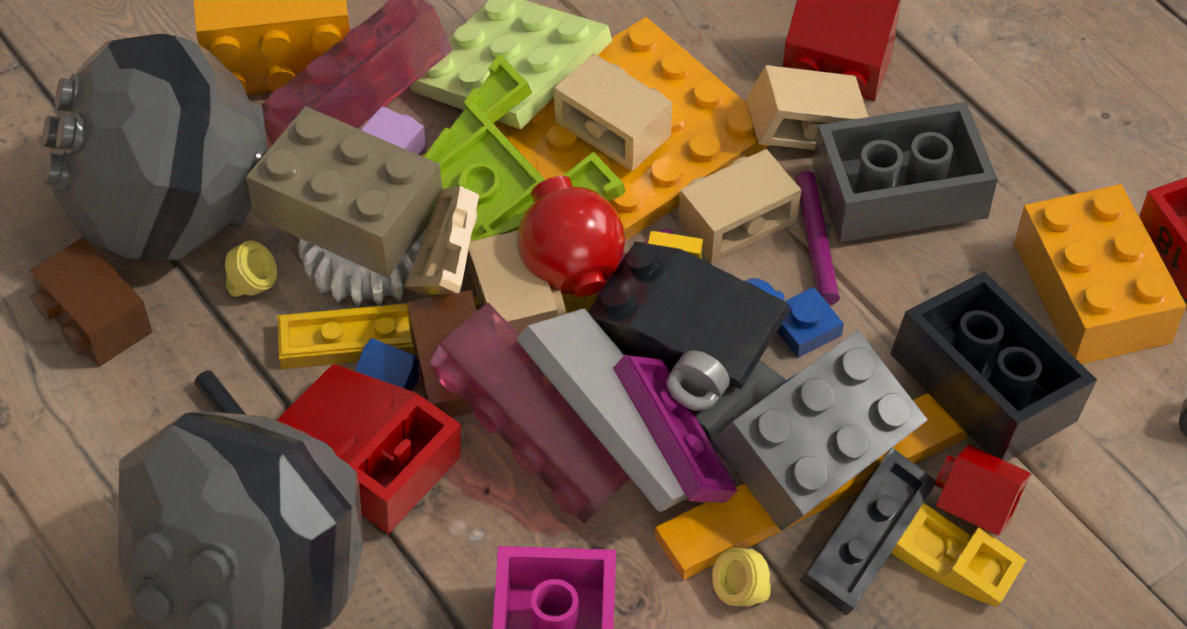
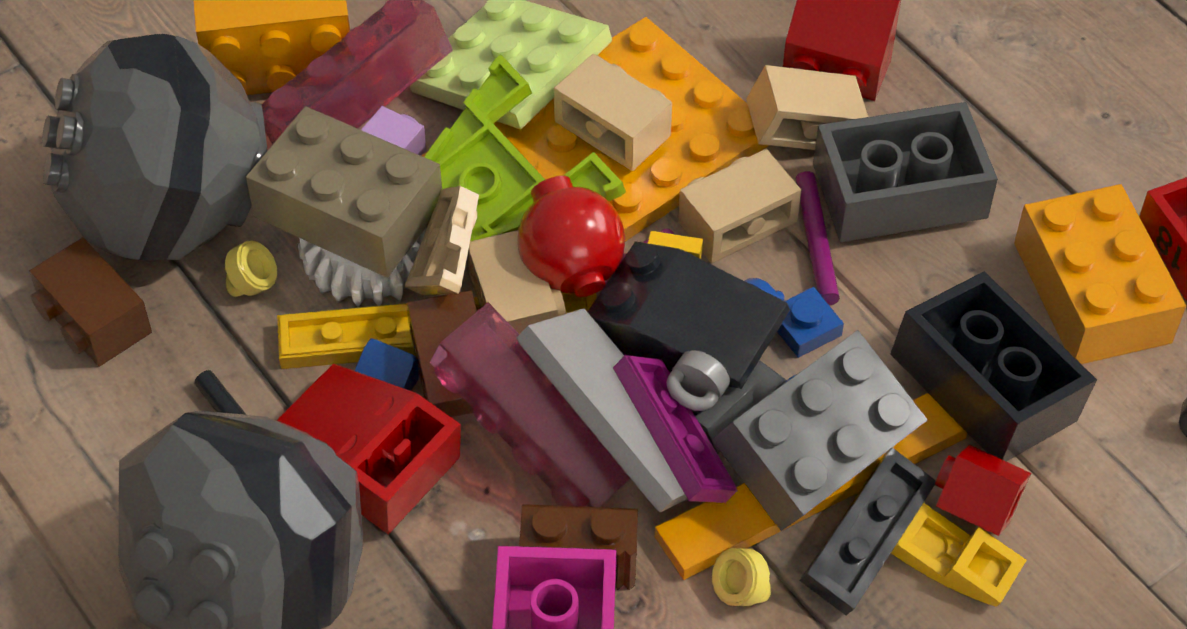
none -> reddish brown brick [519,504,638,590]

